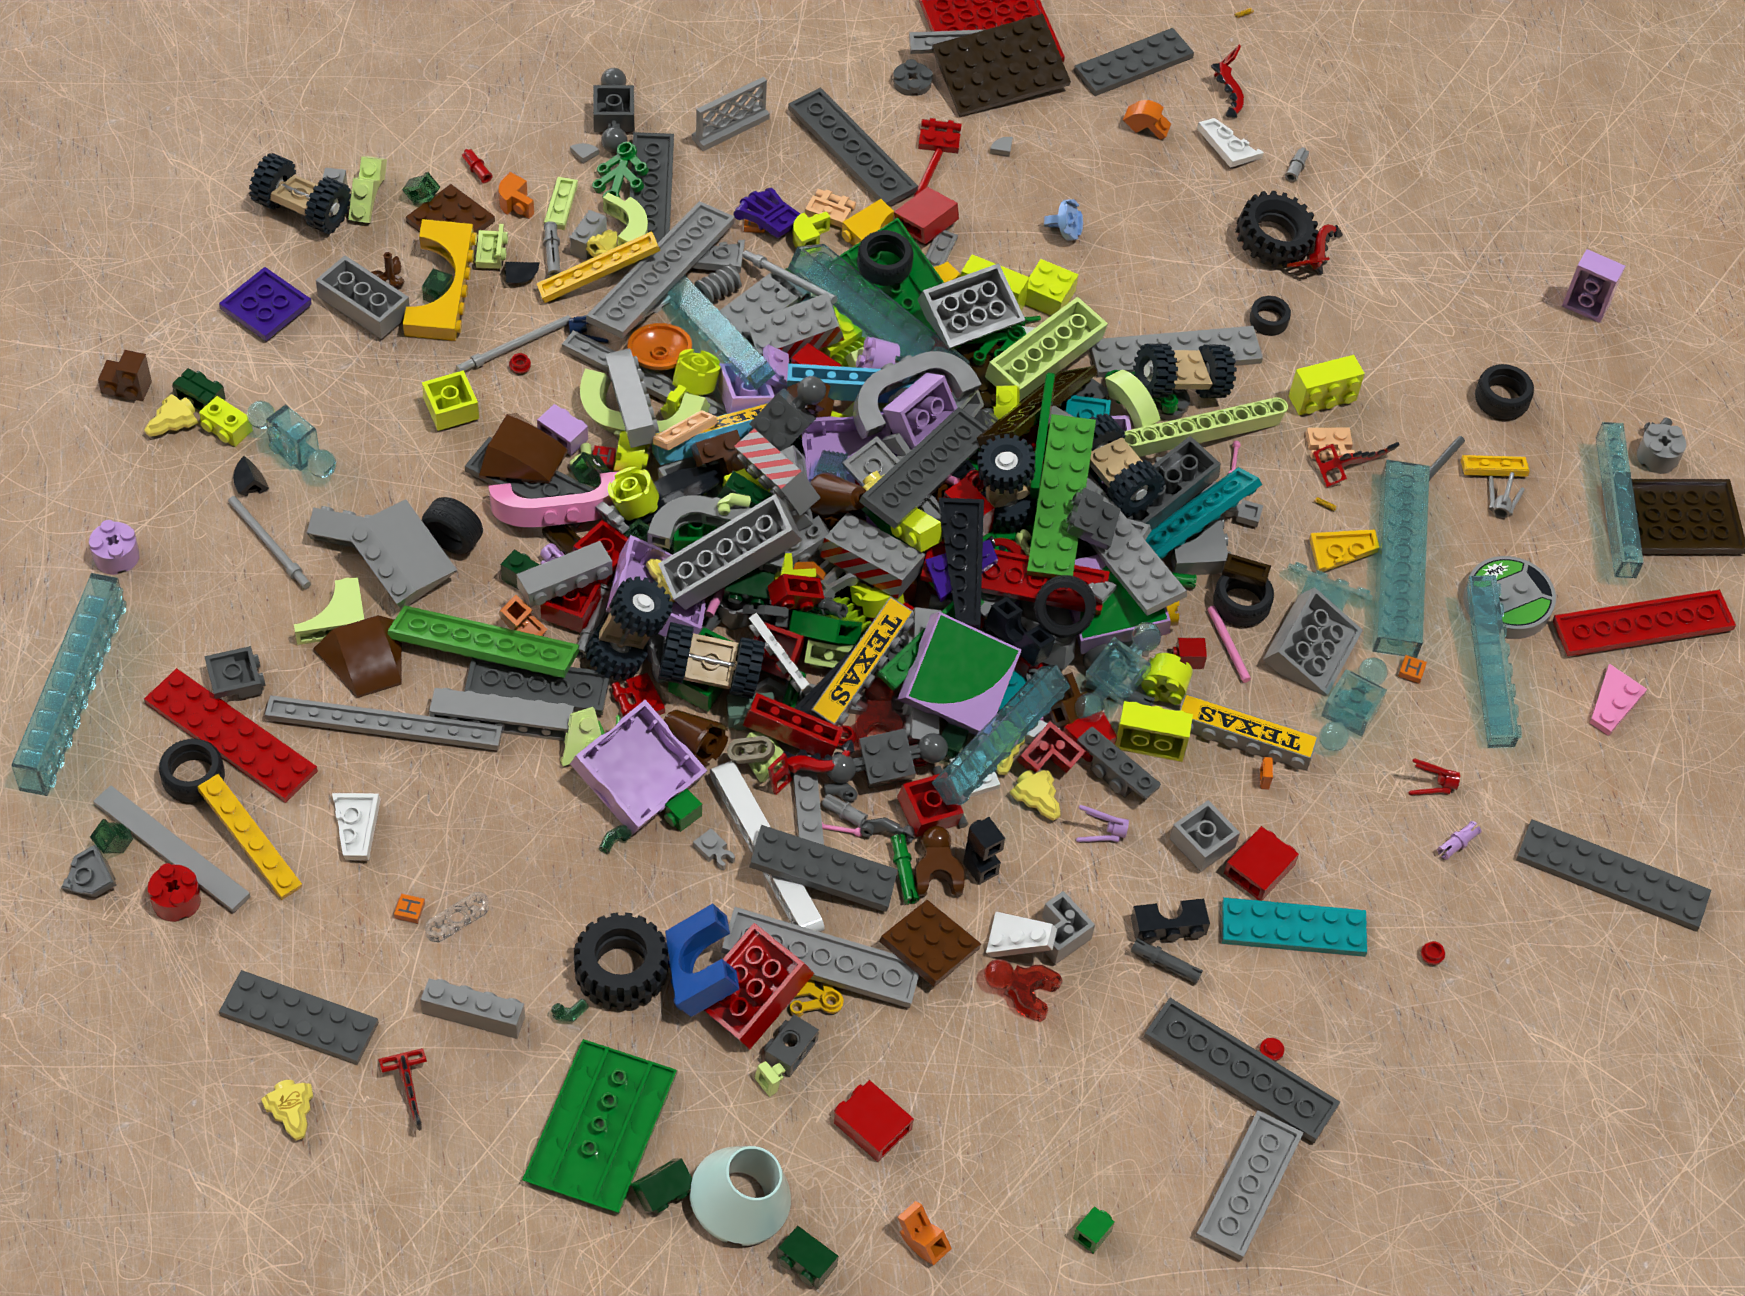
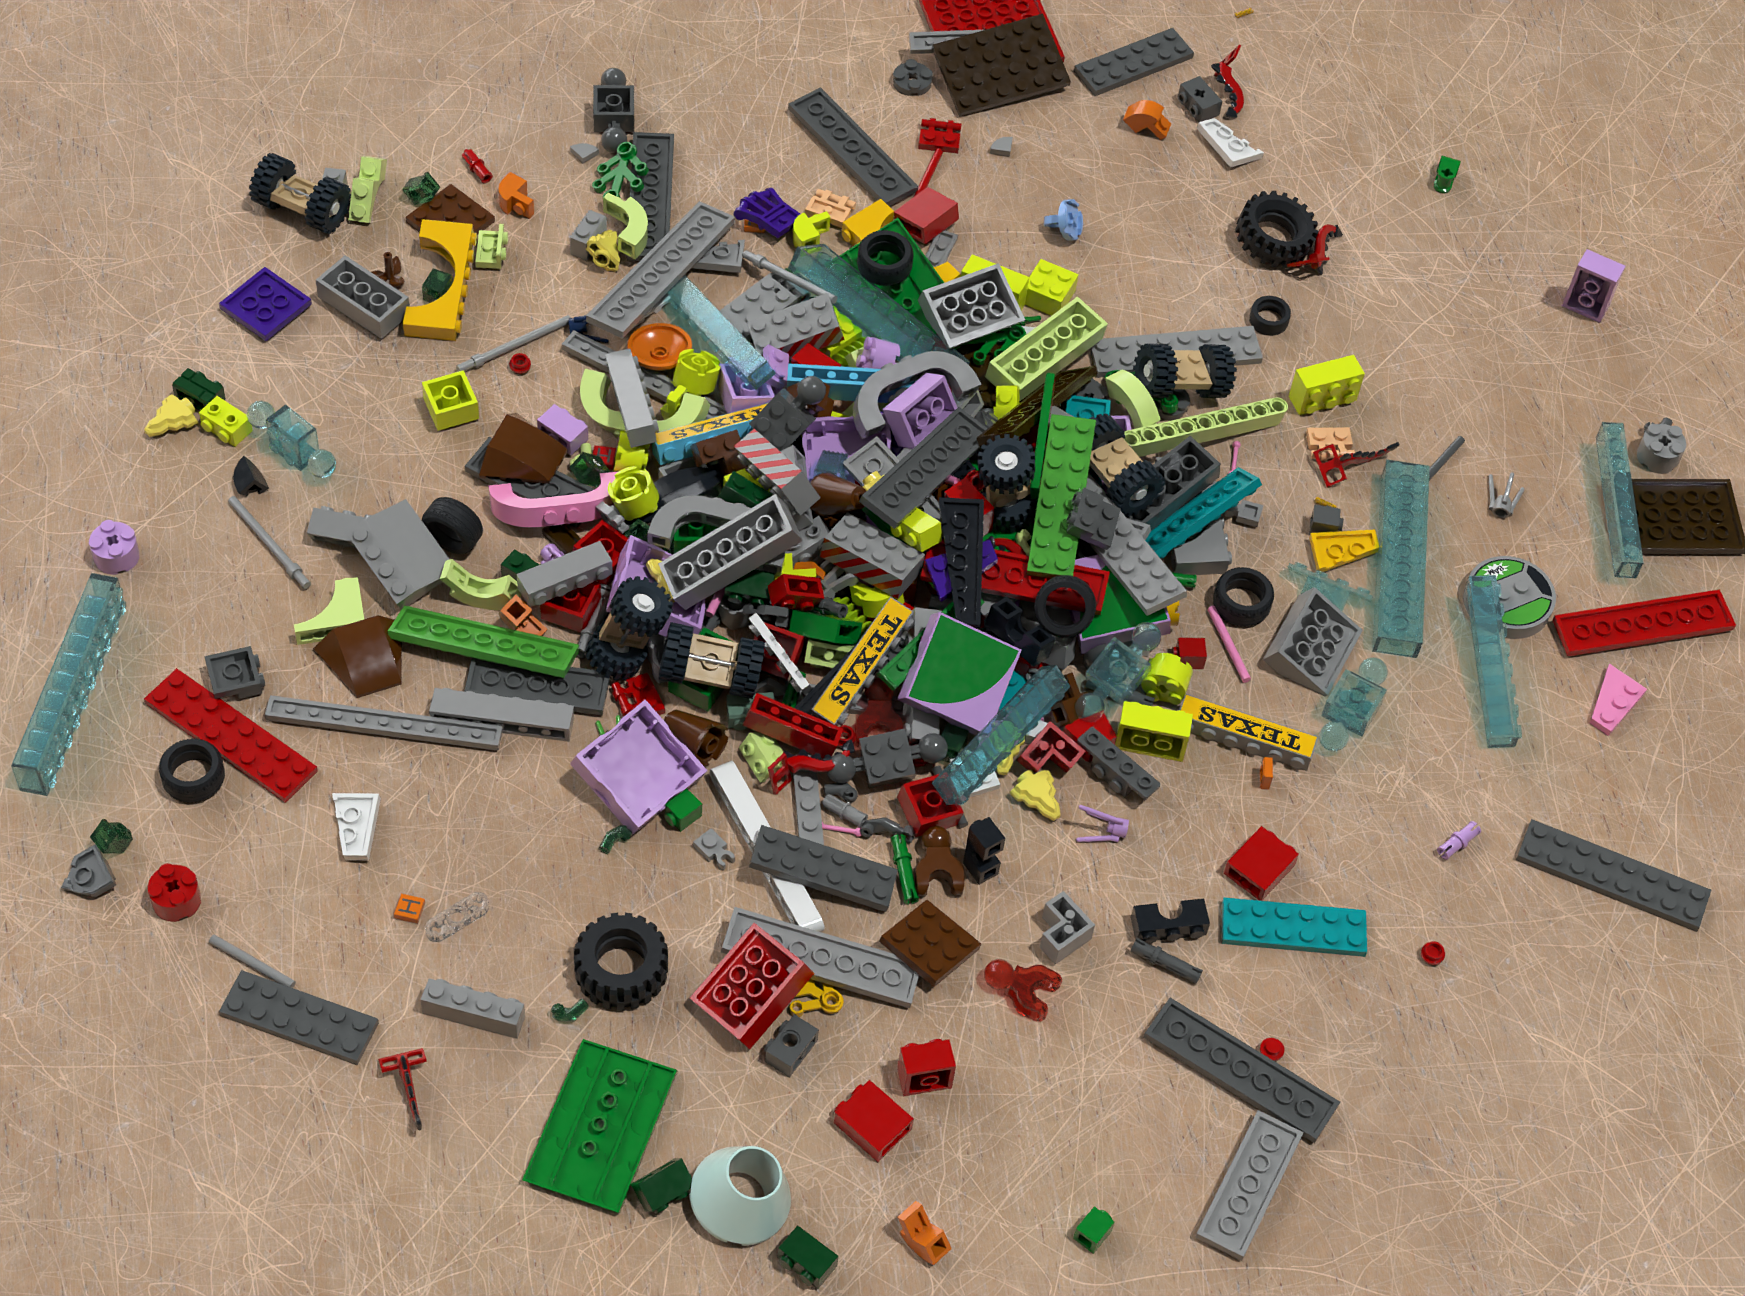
light grey tile [93,786,251,913] -> none
reddish brown brick [98,350,152,401] -> none
yellow plate [198,774,302,900] -> none
light yellow rock [261,1080,313,1140] -> none
black brick [504,262,540,283] -> none
yellow plate [536,231,661,303] -> none
light grey pin [543,221,561,278] -> none
yellowish green tile [544,177,578,230] -> none
yellowish green wing [560,707,601,766] -> none
light nougat tile [653,410,717,451] -> none
blue arch [665,903,739,1017] -> none
light grey fence [692,77,770,151] -> none
light grey piece [694,264,742,303] -> none
yellowish green arm [717,493,751,515] -> none
dark tan plate [727,736,775,764] -> none
yellowish green tile [755,1061,786,1097] -> none
light grey tile [882,433,911,456] -> none
white wing [986,912,1057,958] -> none
light grey tile [1089,581,1116,604] -> none
light grey brick [1169,800,1240,871] -> none
dark brown tile [1222,553,1271,587] -> none
light grey axle [1285,147,1309,182] -> none
orange tile [1398,655,1427,684] -> none
red plant [1409,758,1460,795] -> none
yellow tile [1461,455,1530,477] -> none
black tyre [1475,364,1534,420] -> none
none -> light grey bar [209,934,296,988]
none -> yellowish green arch [440,559,522,610]
none -> red brick [897,1039,956,1097]
none -> dark grey brick [1178,76,1223,122]
none -> dark grey brick [1309,505,1344,535]
none -> green piece [1434,155,1461,193]

